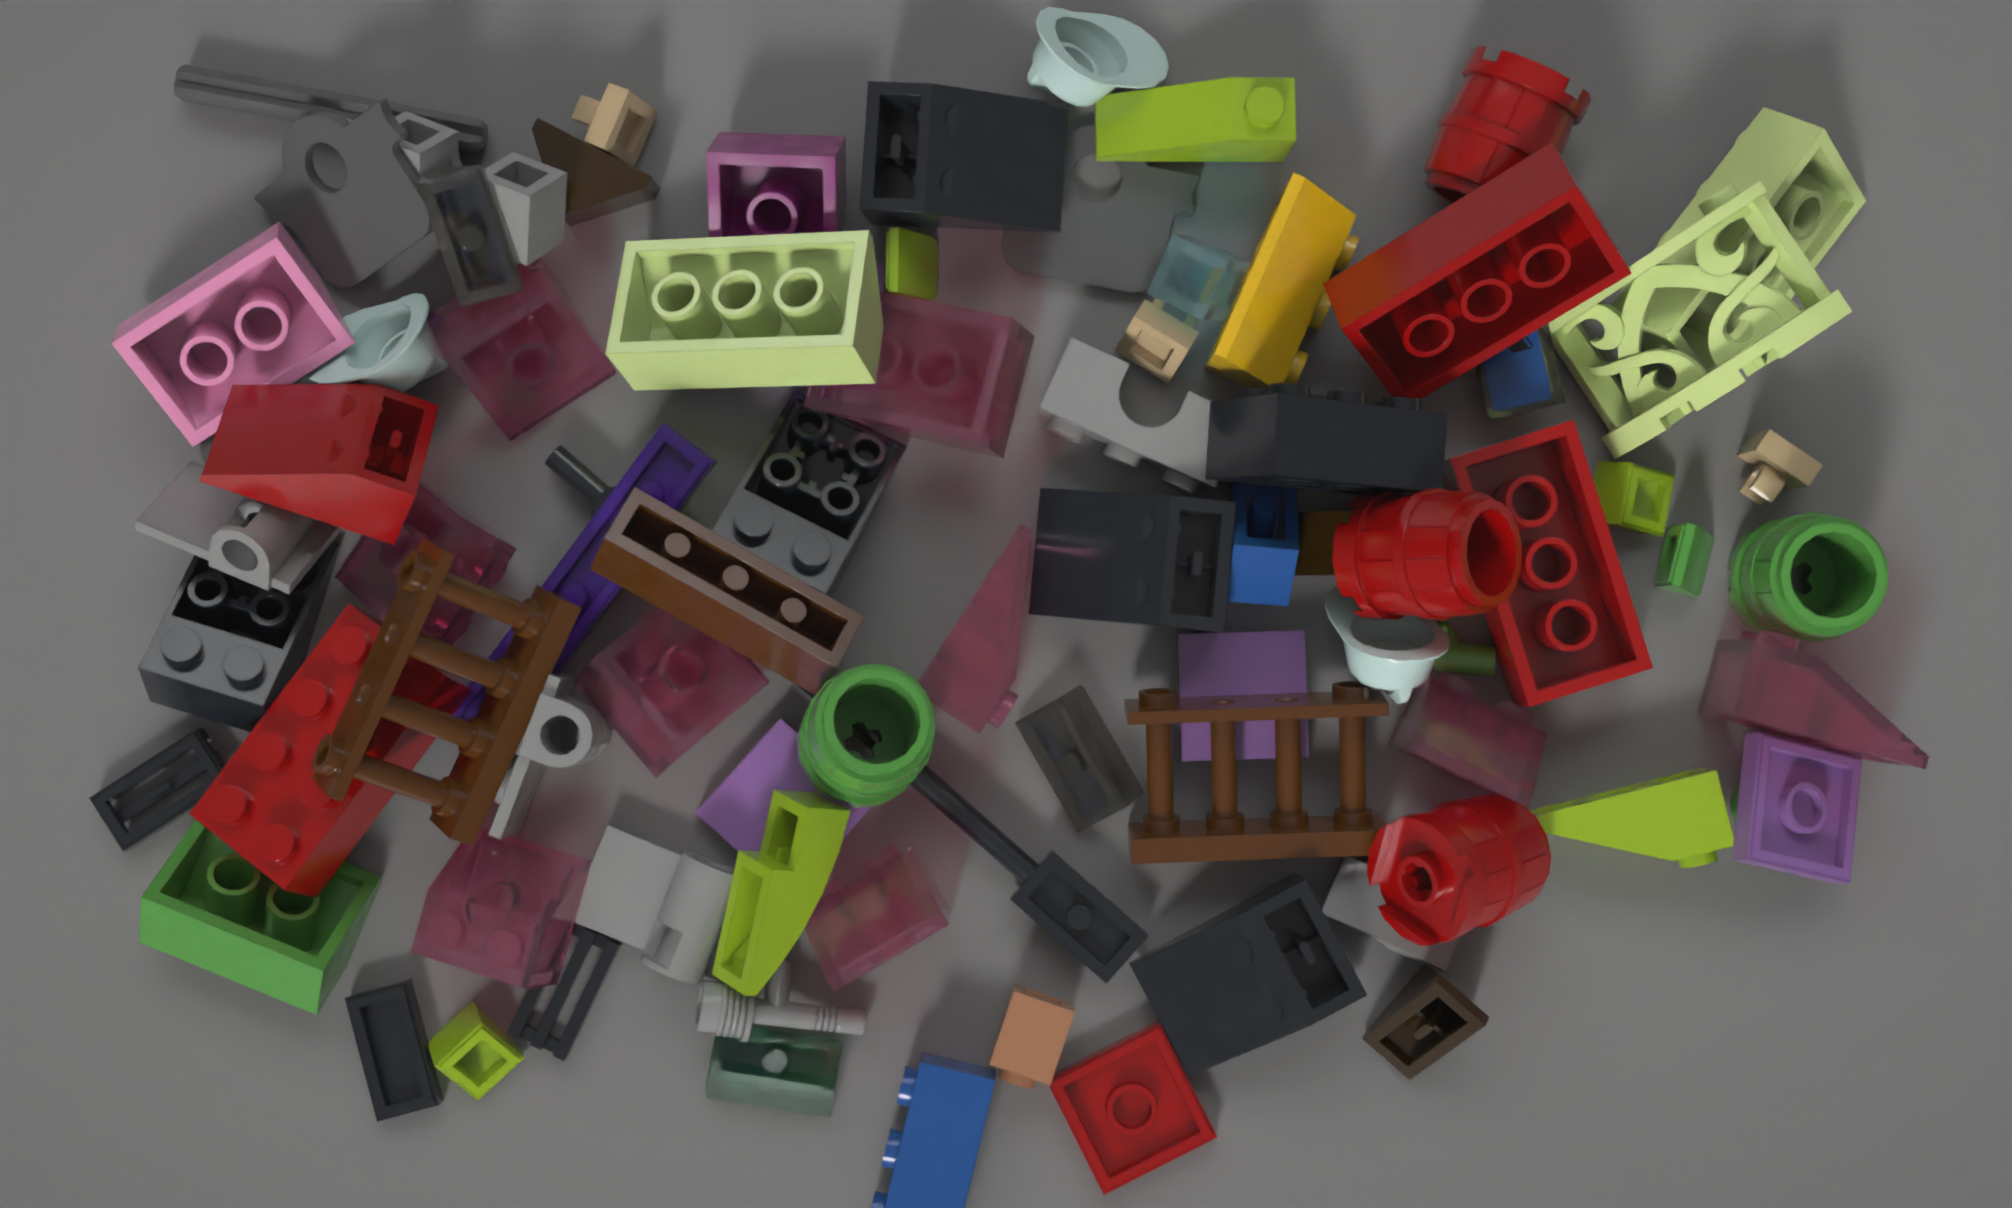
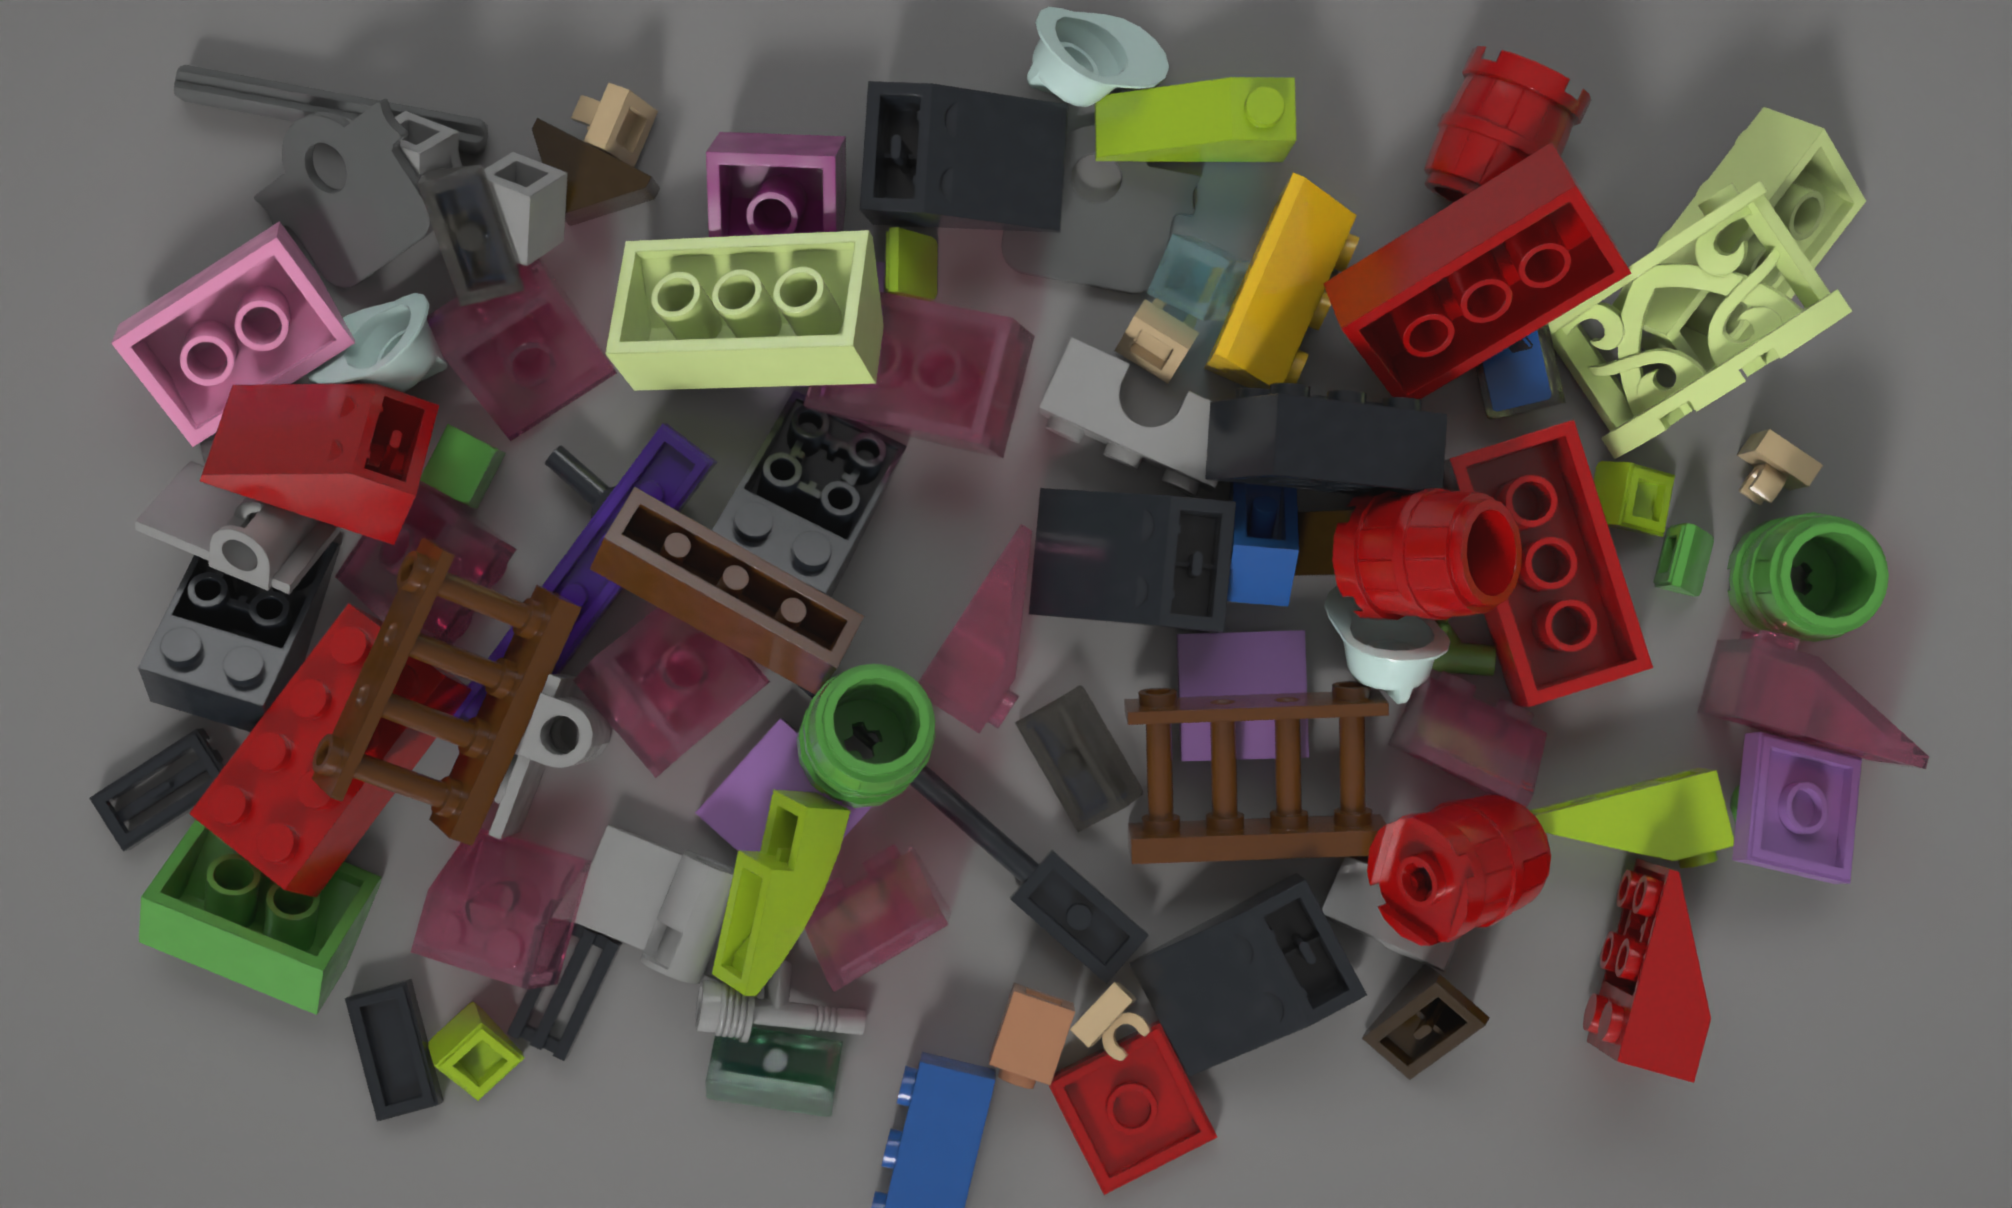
none -> bright green slope [420,424,506,509]
none -> tan tile [1070,982,1151,1061]
none -> red slope [1583,858,1711,1083]

